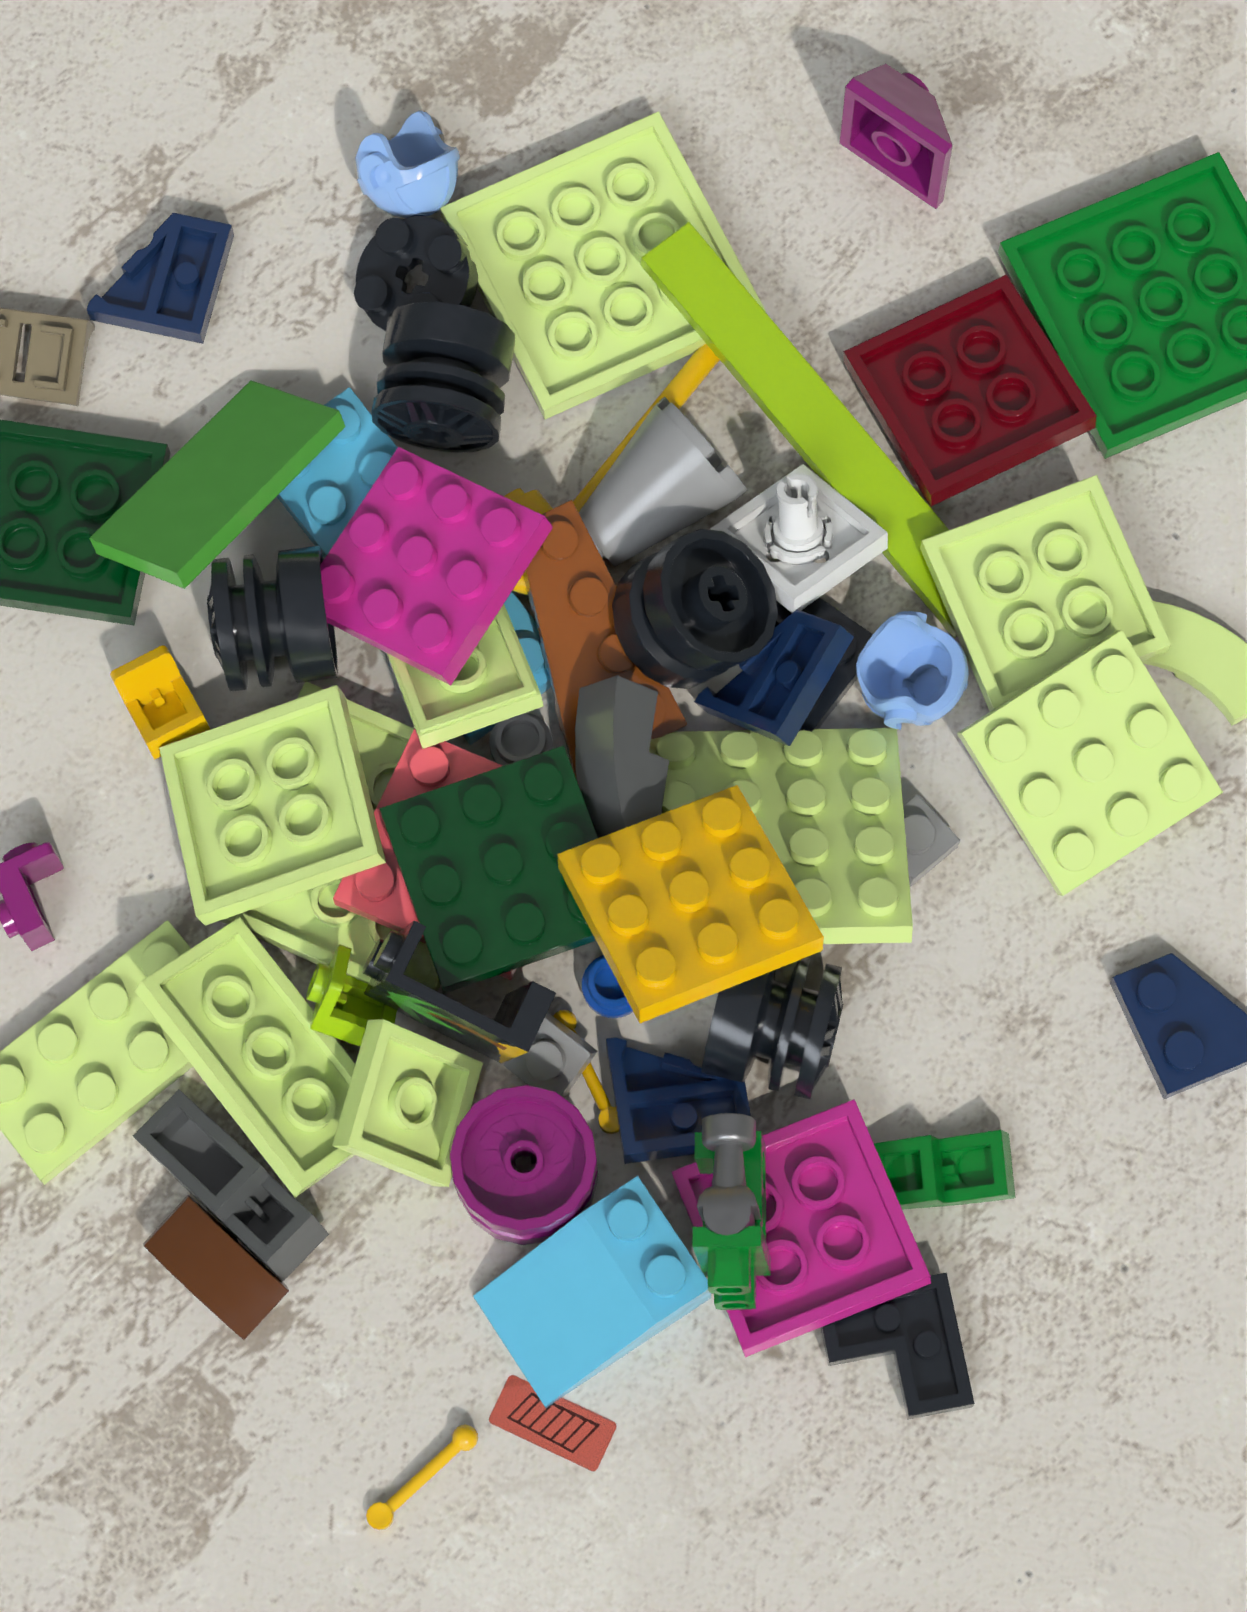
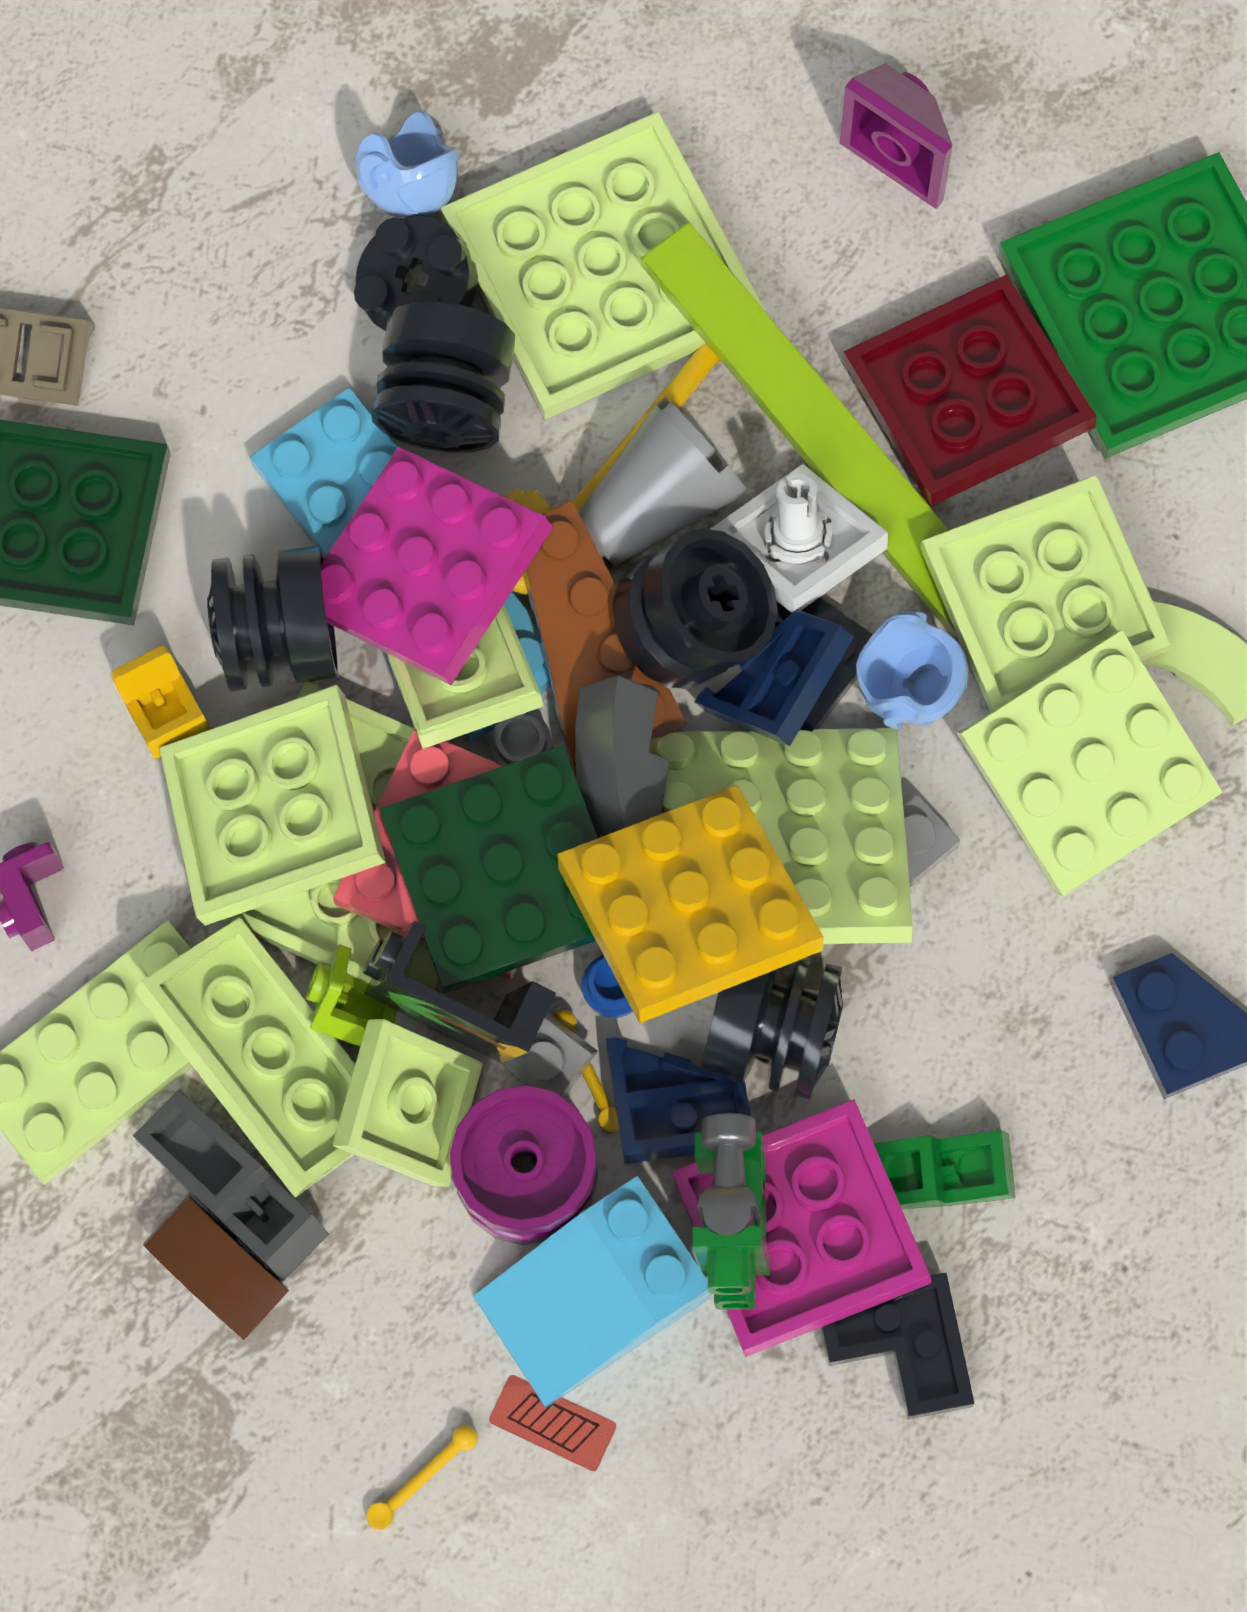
dark blue wing [87,213,234,344] -> none
bright green tile [89,380,346,589] -> none

